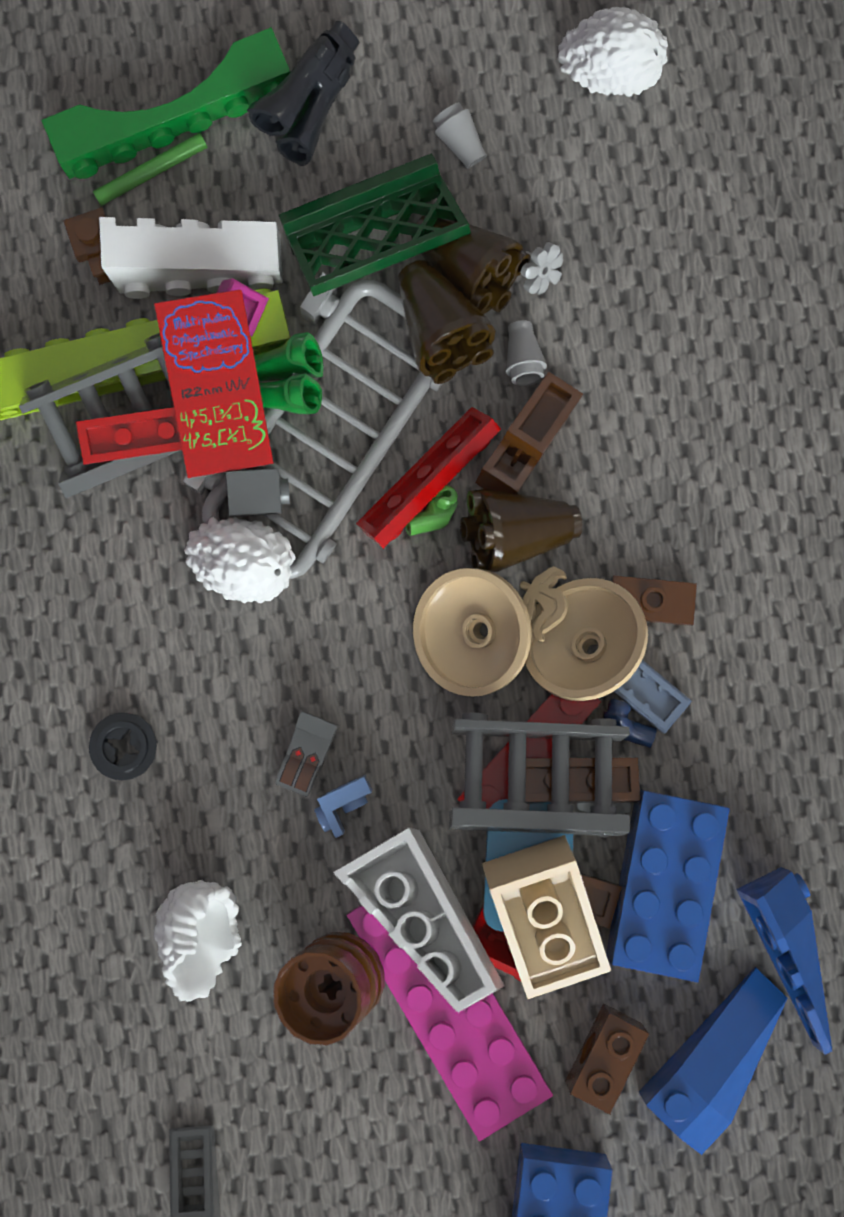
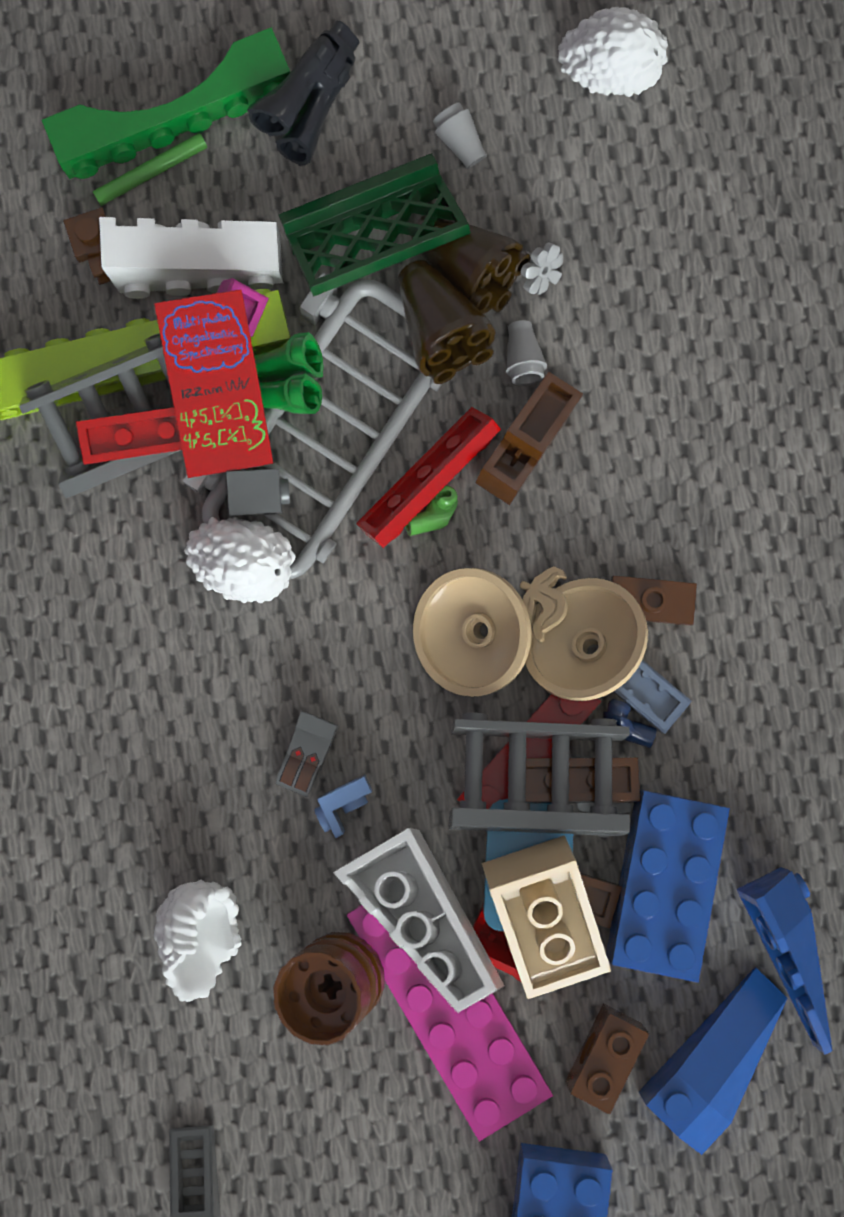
black gear [89,713,158,781] -> none
dark brown cone [460,489,582,573] -> none

